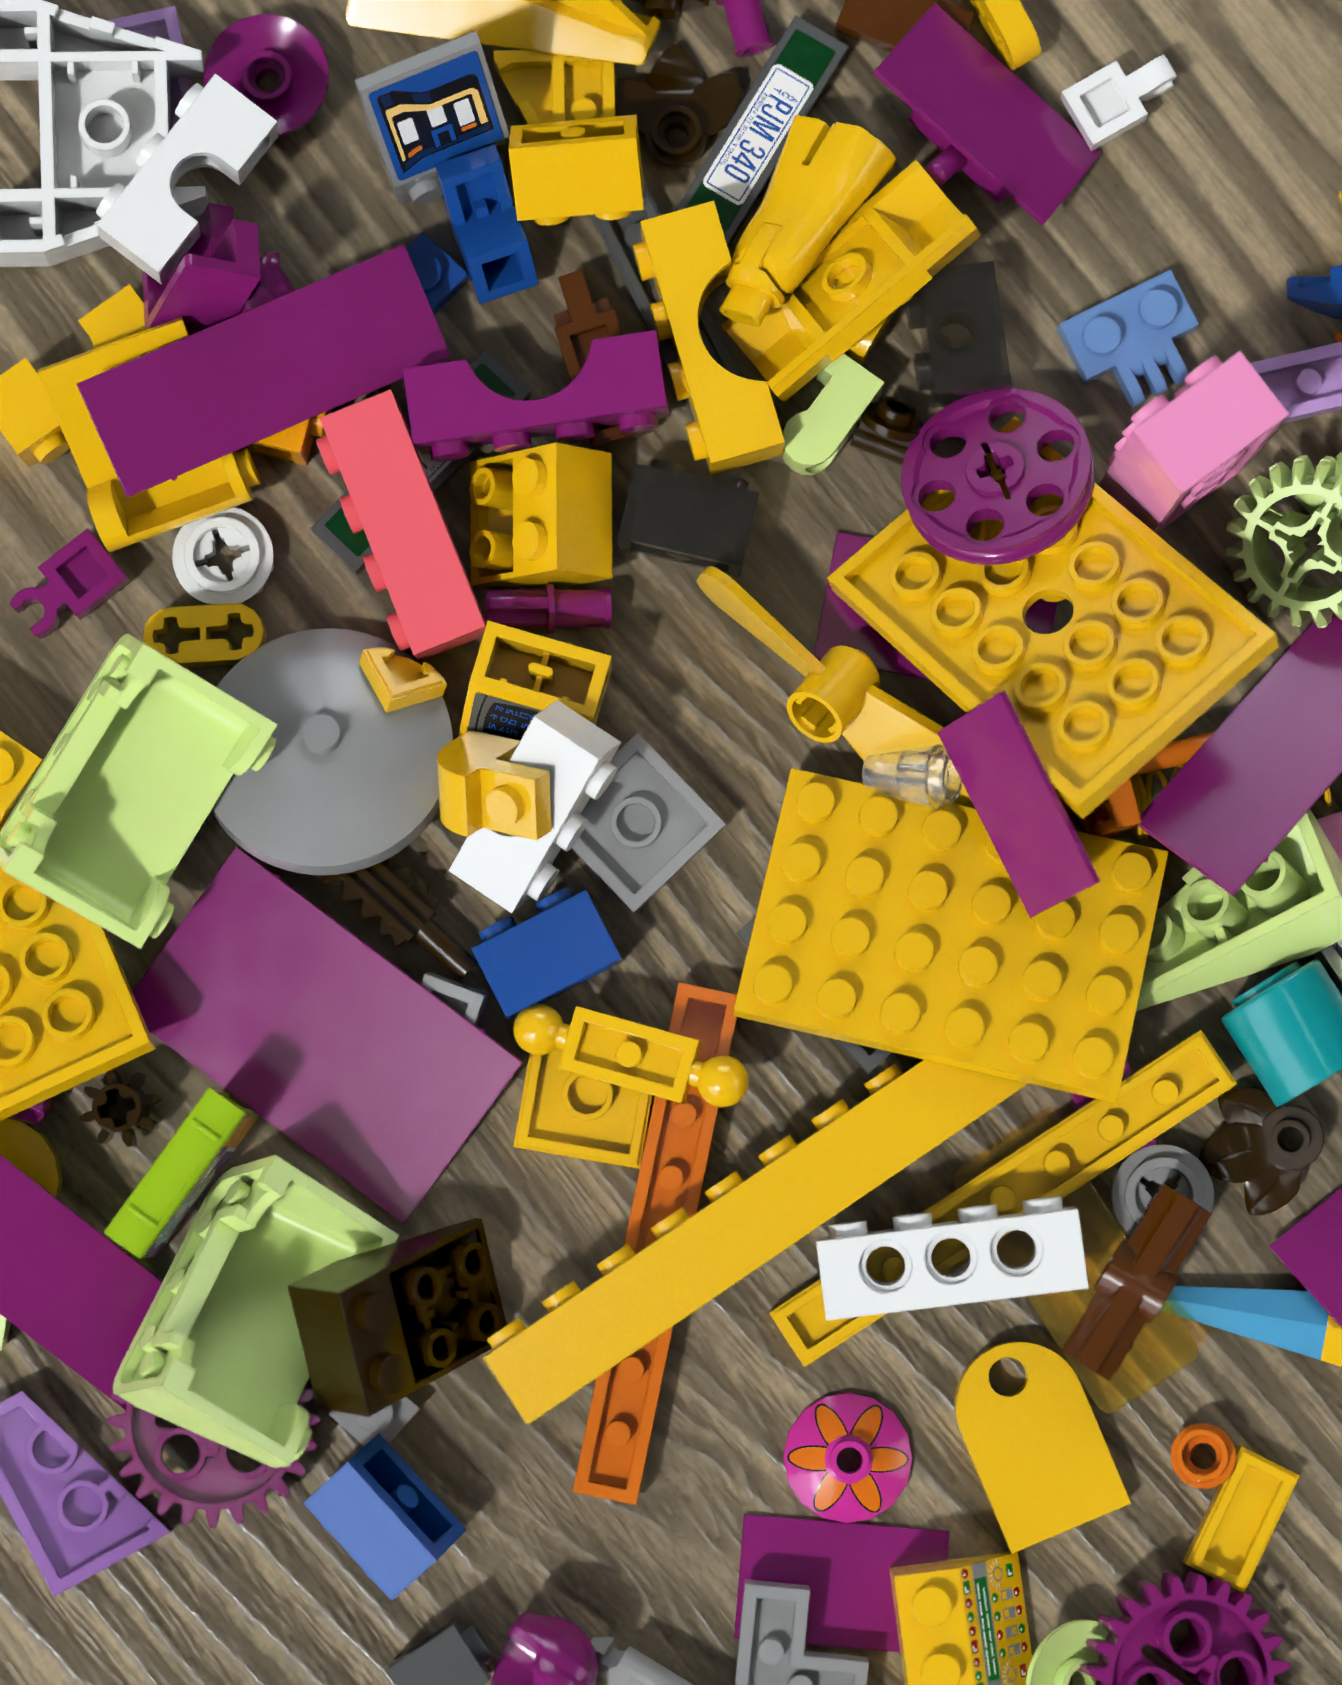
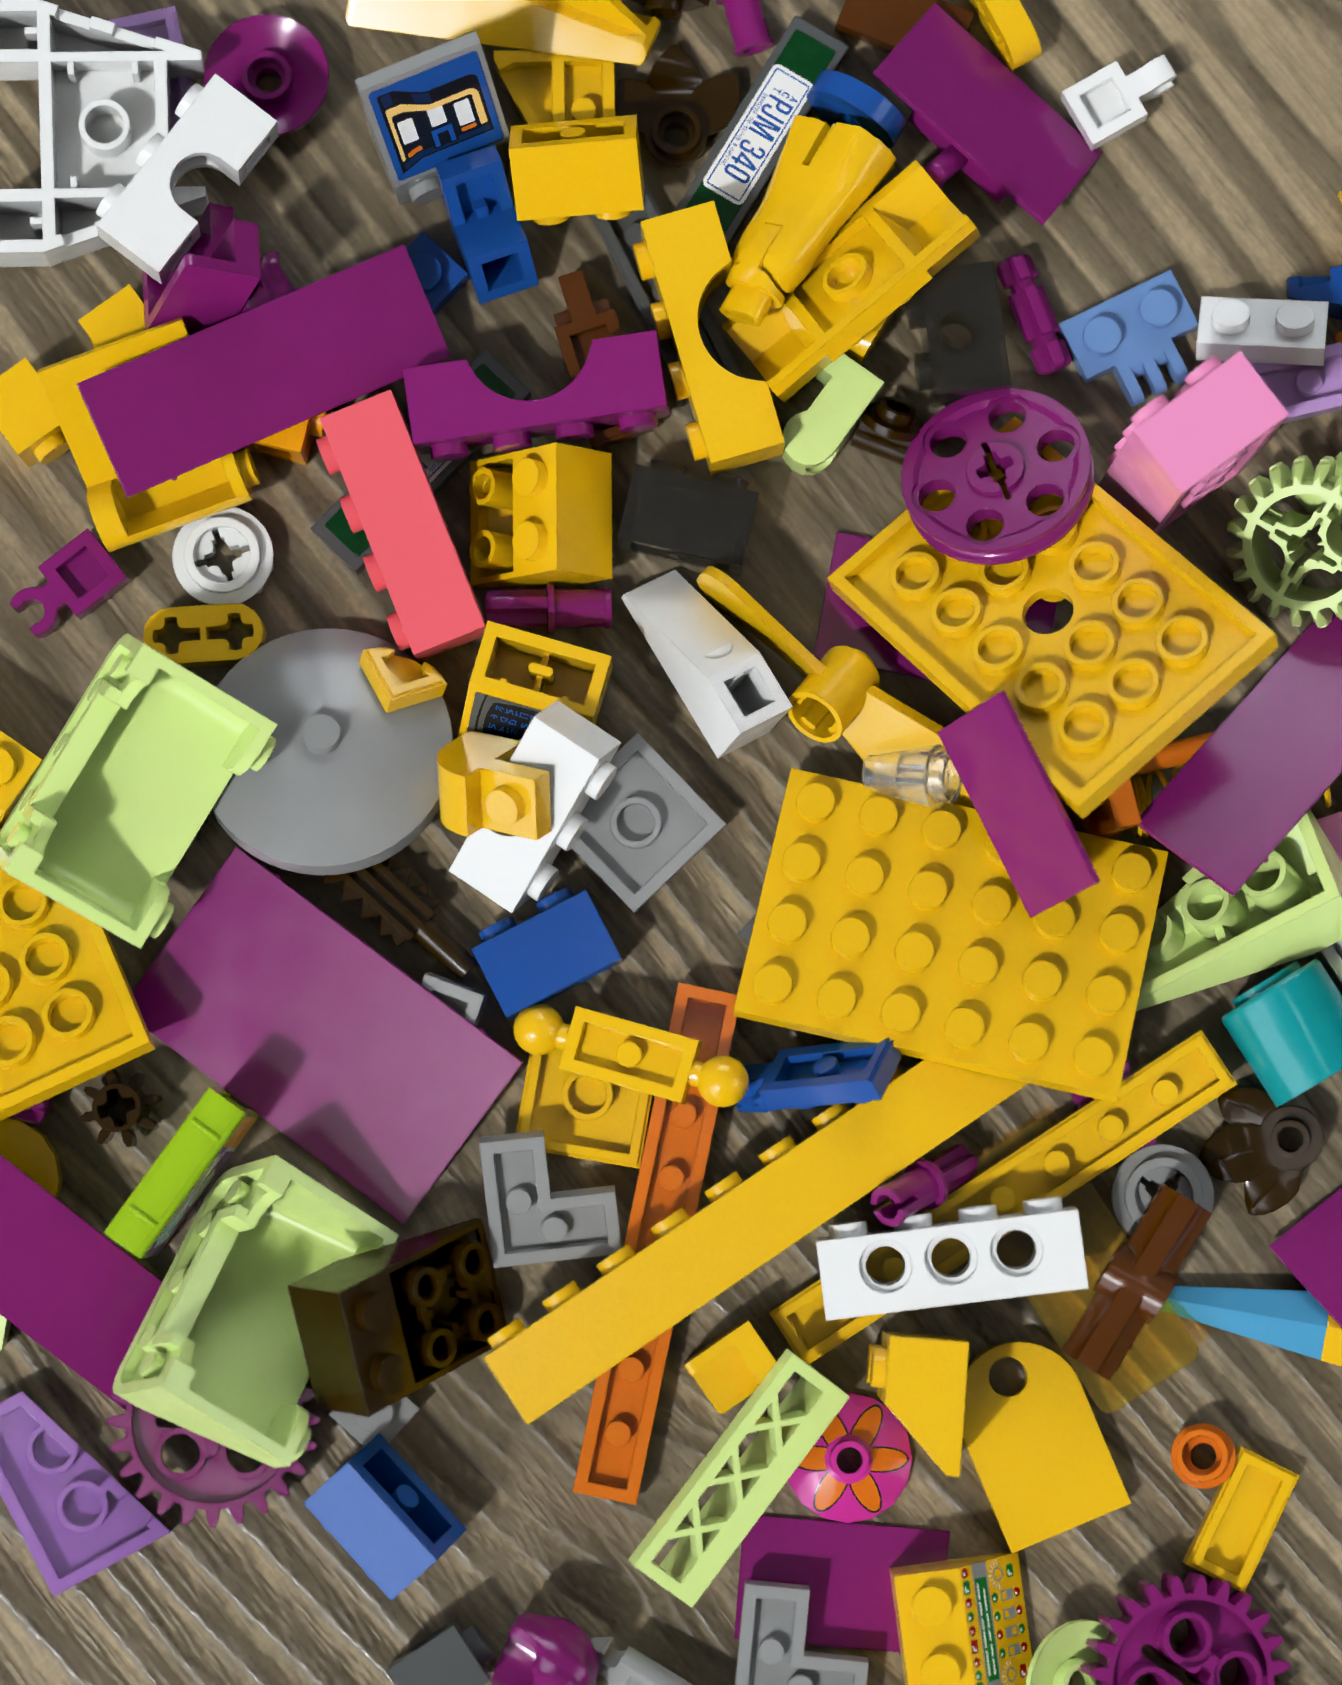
none -> light grey plate [479,1130,622,1268]
none -> white slope [621,570,793,758]
none -> yellowish green fence [628,1349,850,1608]
none -> yellow panel [683,1318,777,1414]
none -> blue hinge [736,1037,902,1113]
none -> blue piece [807,70,906,149]
none -> yellow slope [866,1330,969,1477]
none -> magenta axle [870,1144,979,1227]
none -> magenta axle [996,254,1071,375]
none -> white plate [1196,296,1329,366]

